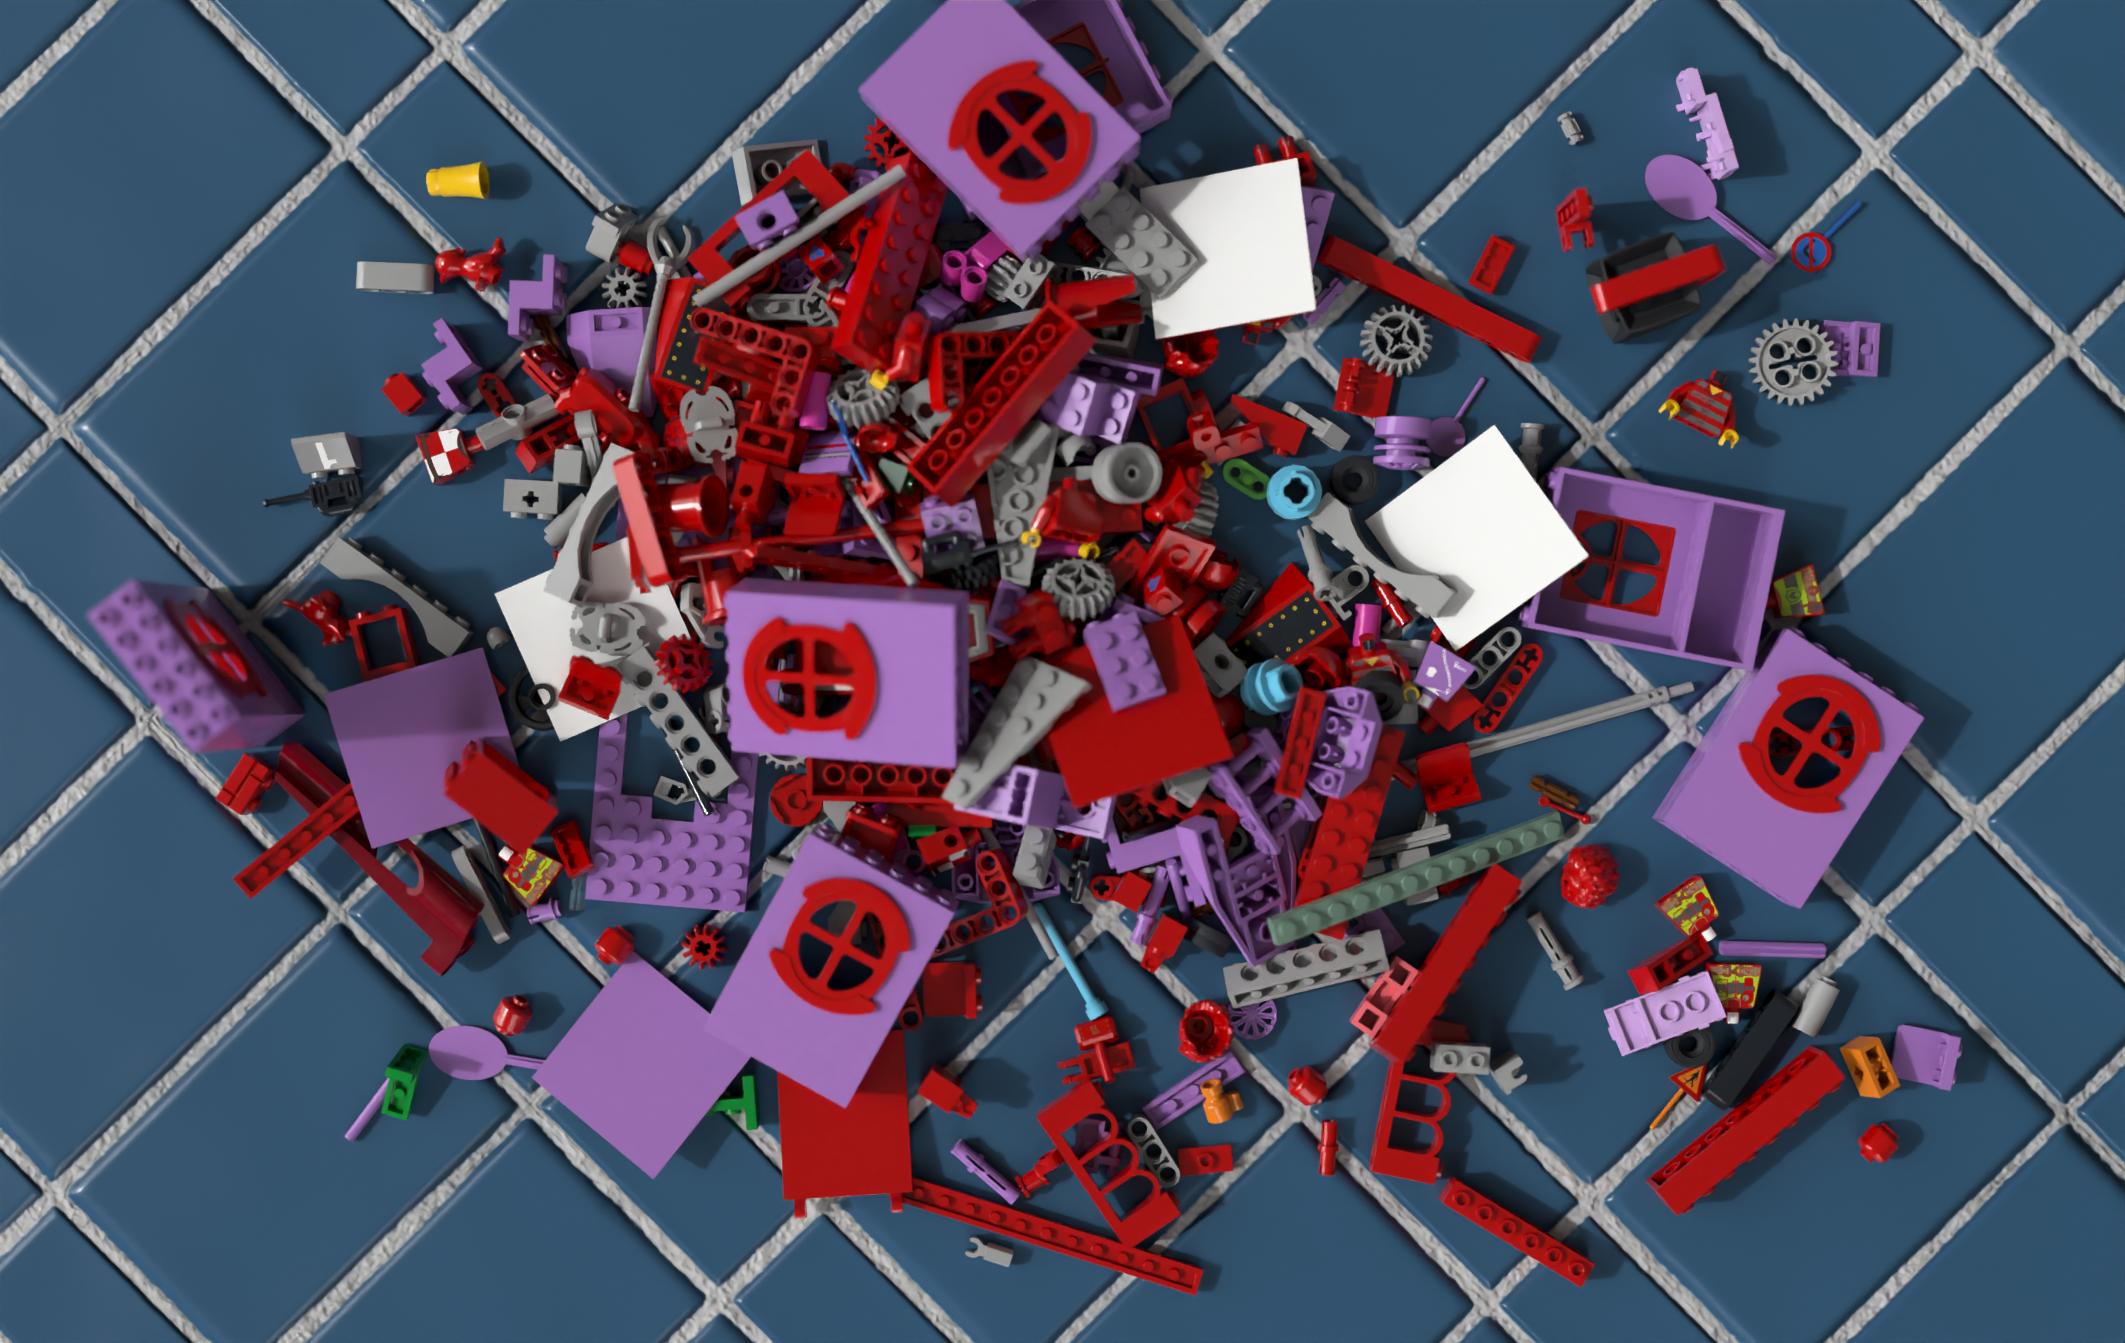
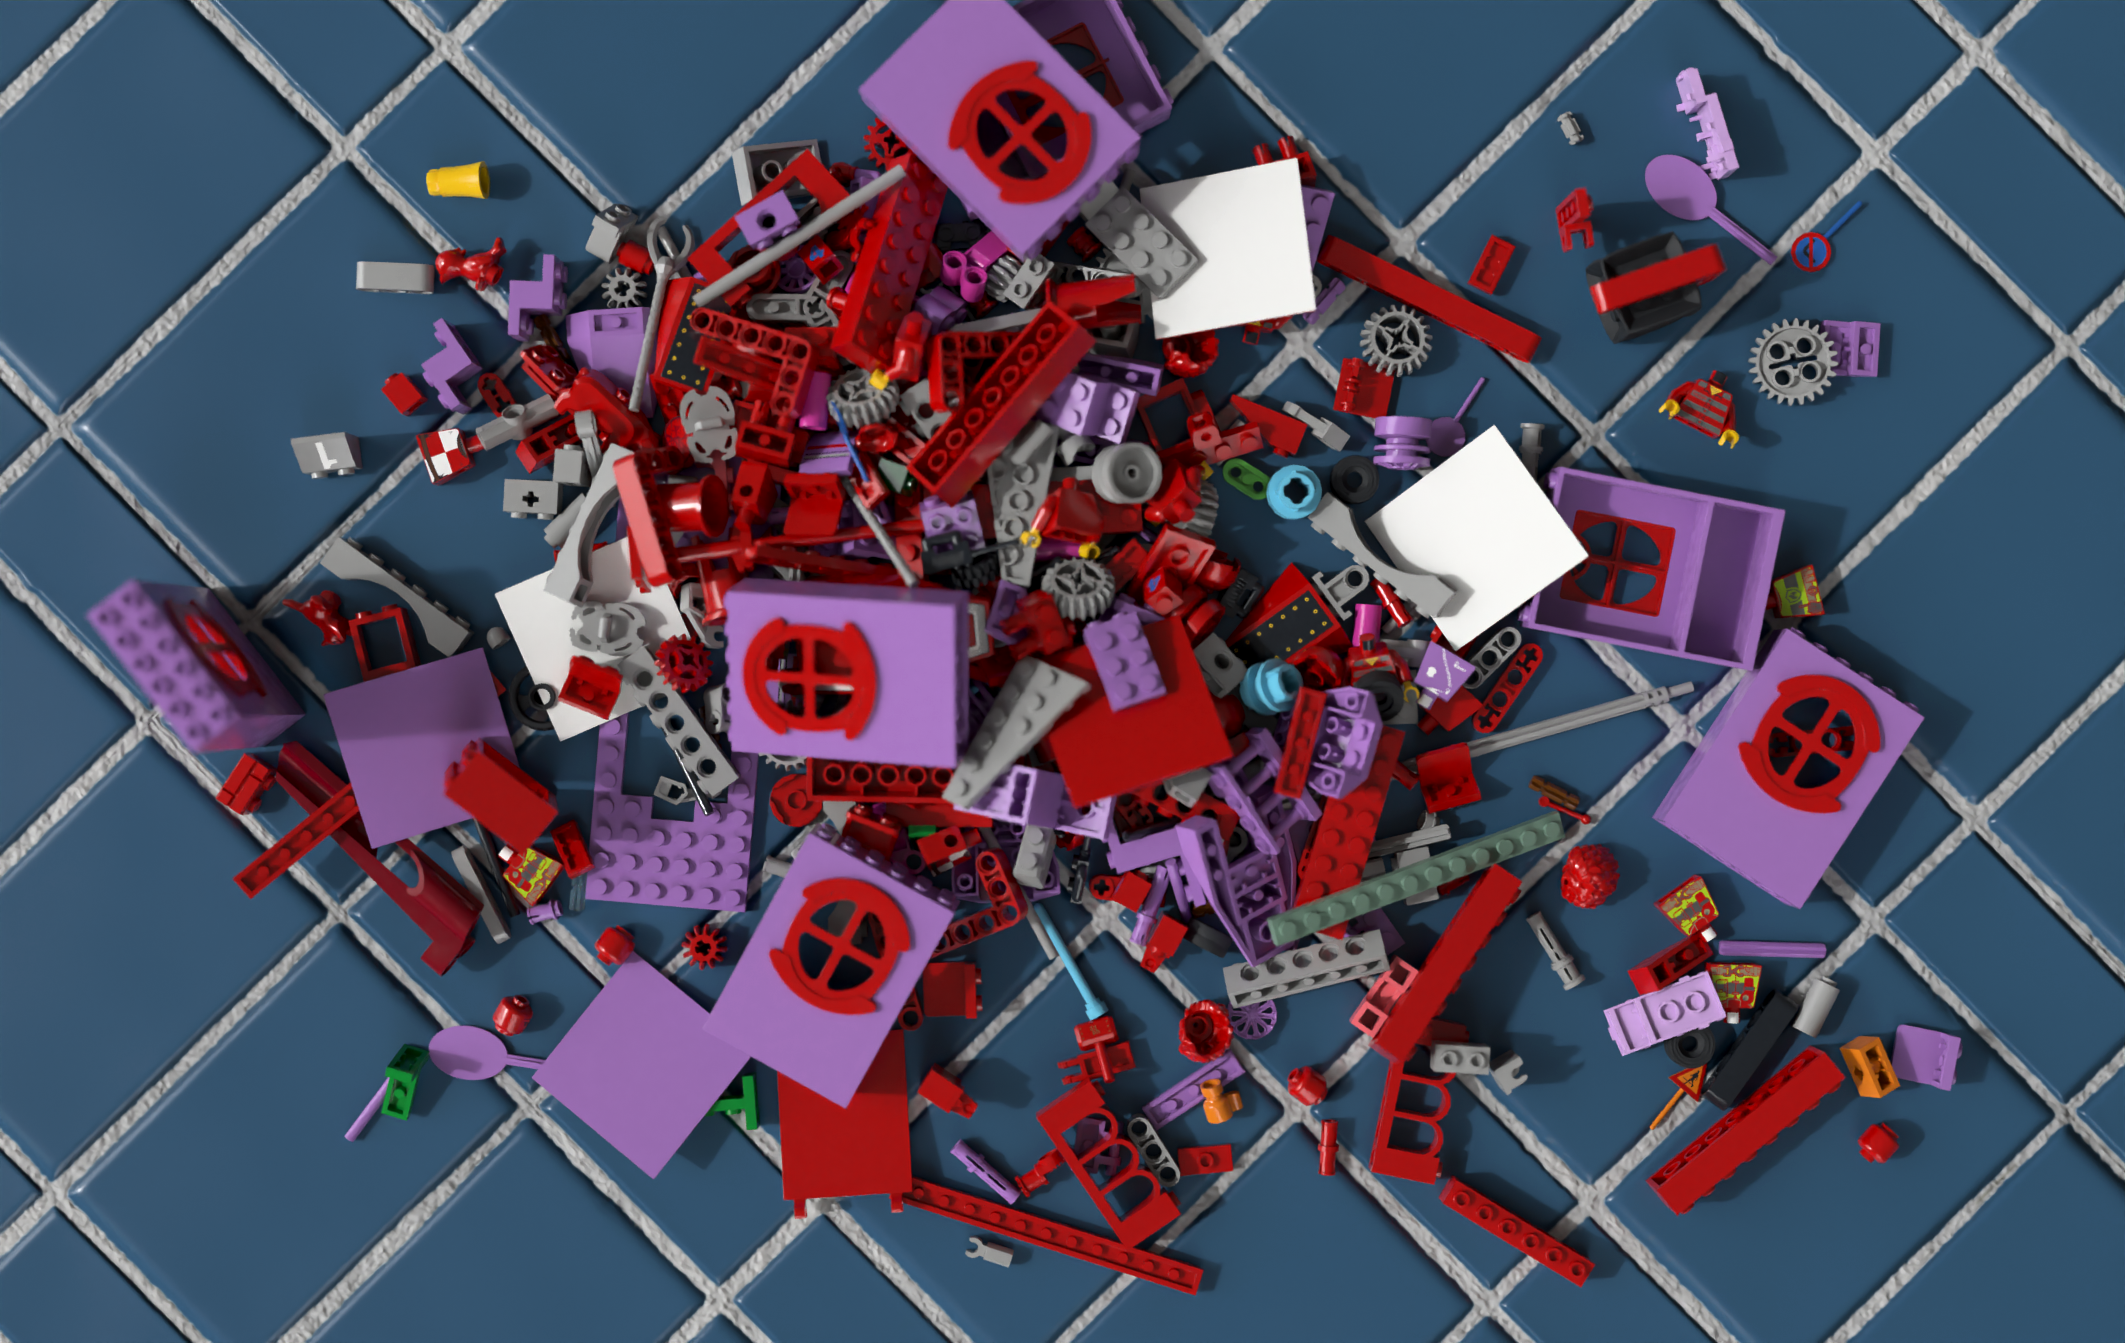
black piece [262,475,364,517] -> none
light grey pin [1297,525,1338,601] -> none

